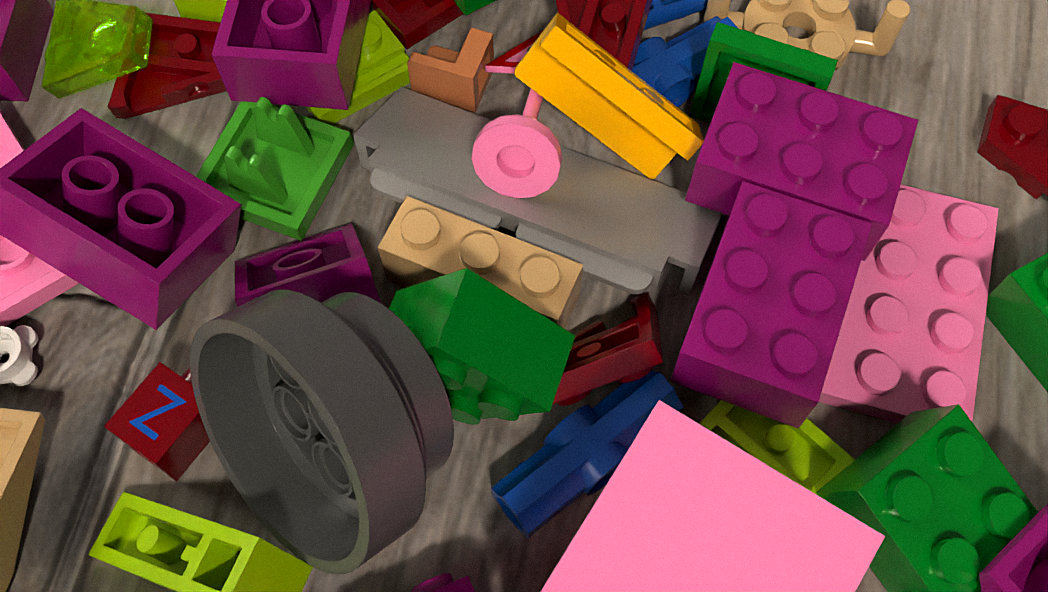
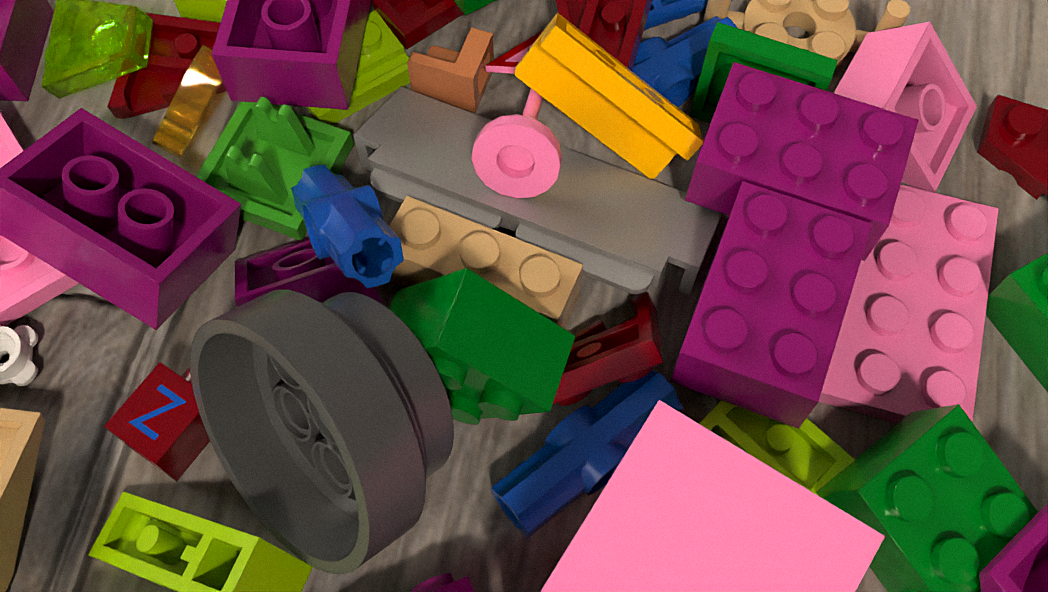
none -> clear yellow beam [152,45,222,158]
none -> blue piece [291,165,404,288]
none -> bright pink slope [834,22,977,192]

